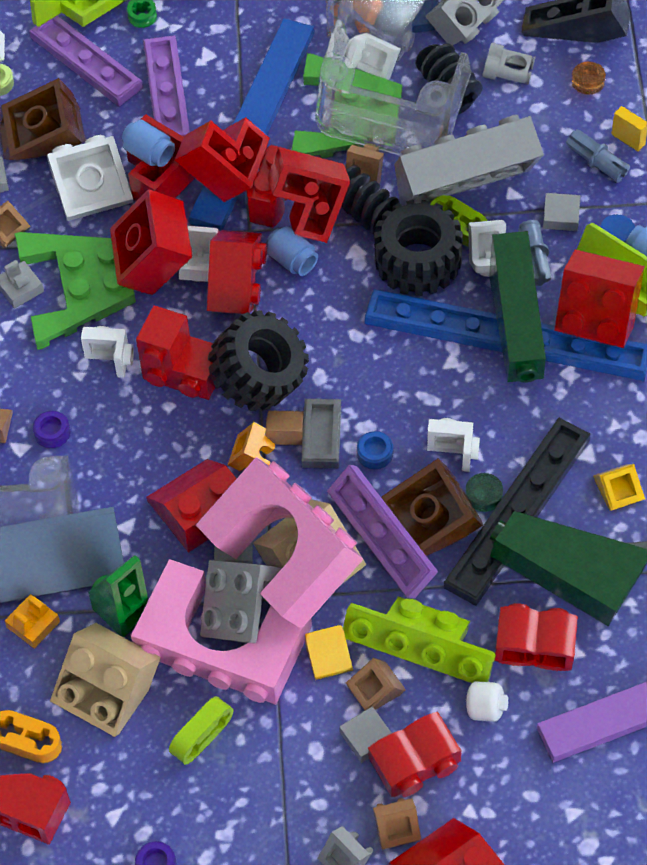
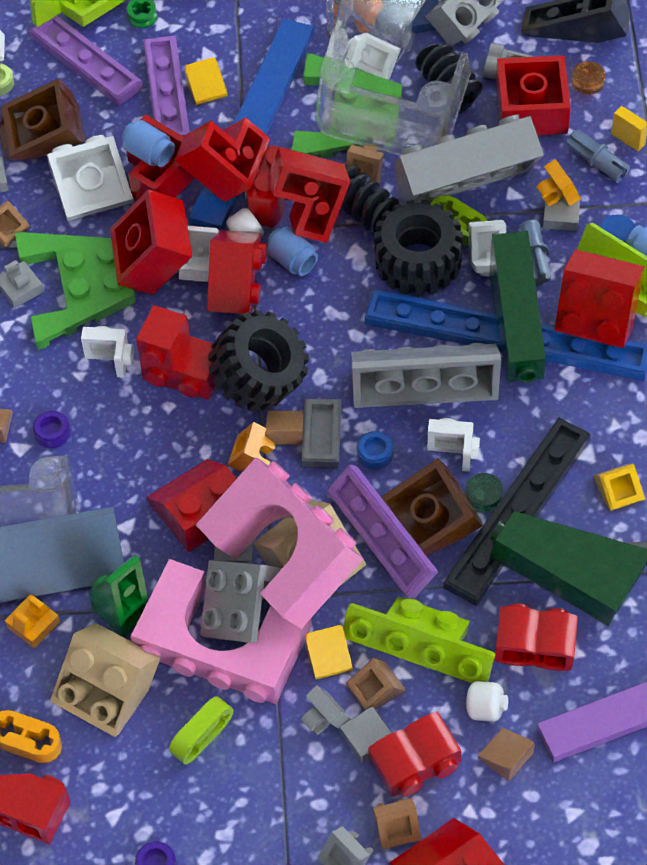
none -> yellow slope [184,57,228,105]
none -> white piece [226,208,264,236]
none -> light grey tile [301,685,352,735]
none -> light grey slope [351,343,501,408]
none -> medium nougat slope [478,728,535,781]
none -> red brick [496,55,571,135]
none -> light orange tile [536,159,581,206]

